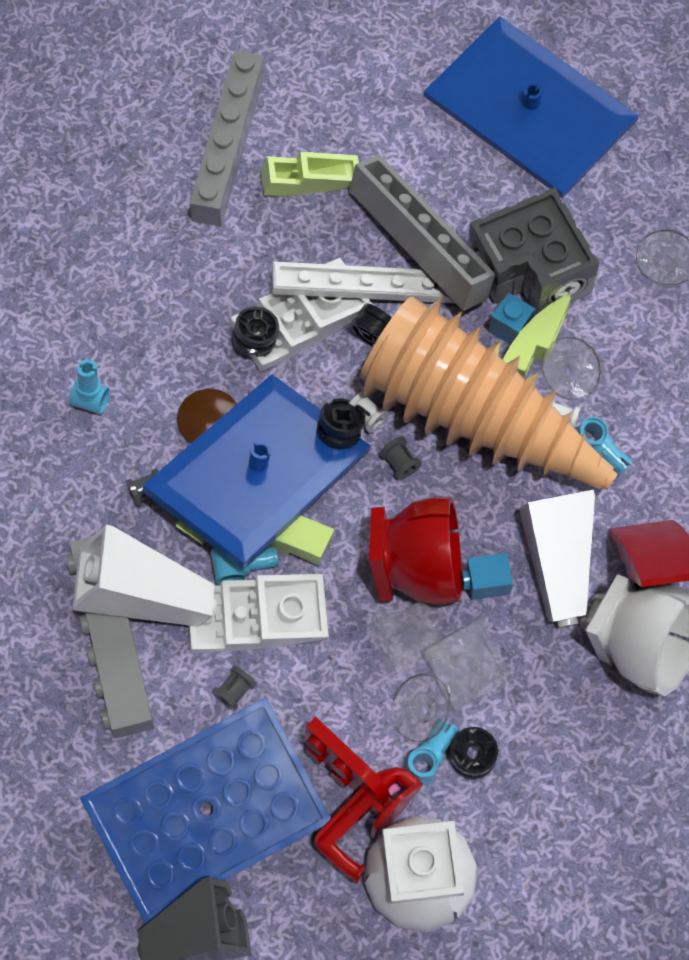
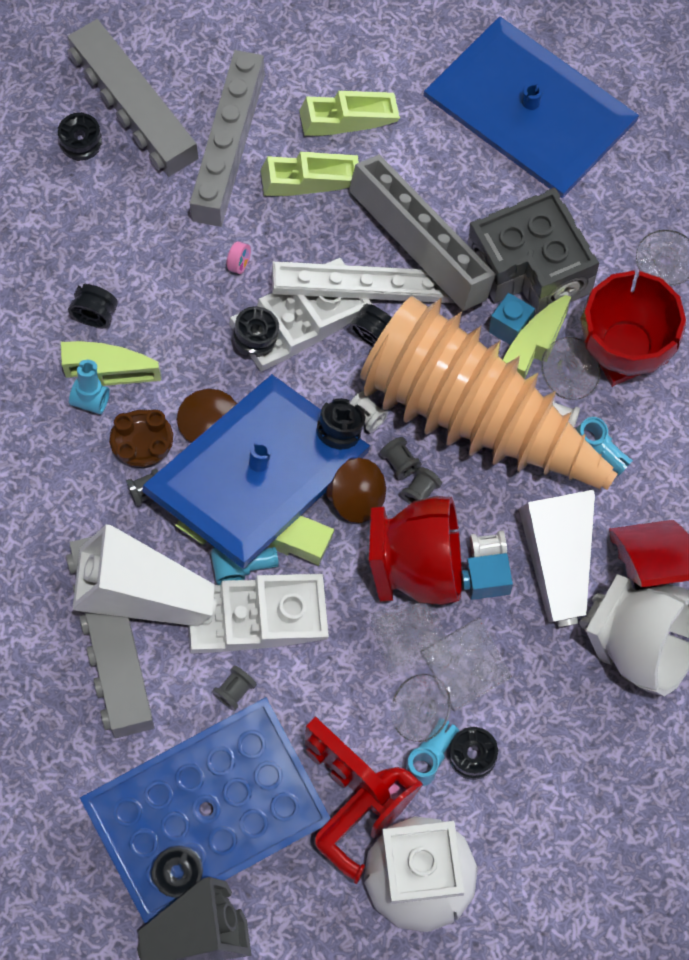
none -> black wheel [58,112,102,161]
none -> yellowish green slope [61,341,161,386]
none -> light grey brick [67,19,199,177]
none -> black wheel [68,284,118,329]
none -> reddish brown dish [109,409,174,467]
none -> black wheel [152,845,203,898]
none -> bright pink tile [226,241,251,274]
none -> yellowish green slope [299,91,400,136]
none -> reddish brown dish [326,457,387,523]
none -> dark grey bush [400,466,442,504]
none -> white bush [470,531,507,558]
none -> red plate [580,270,686,387]

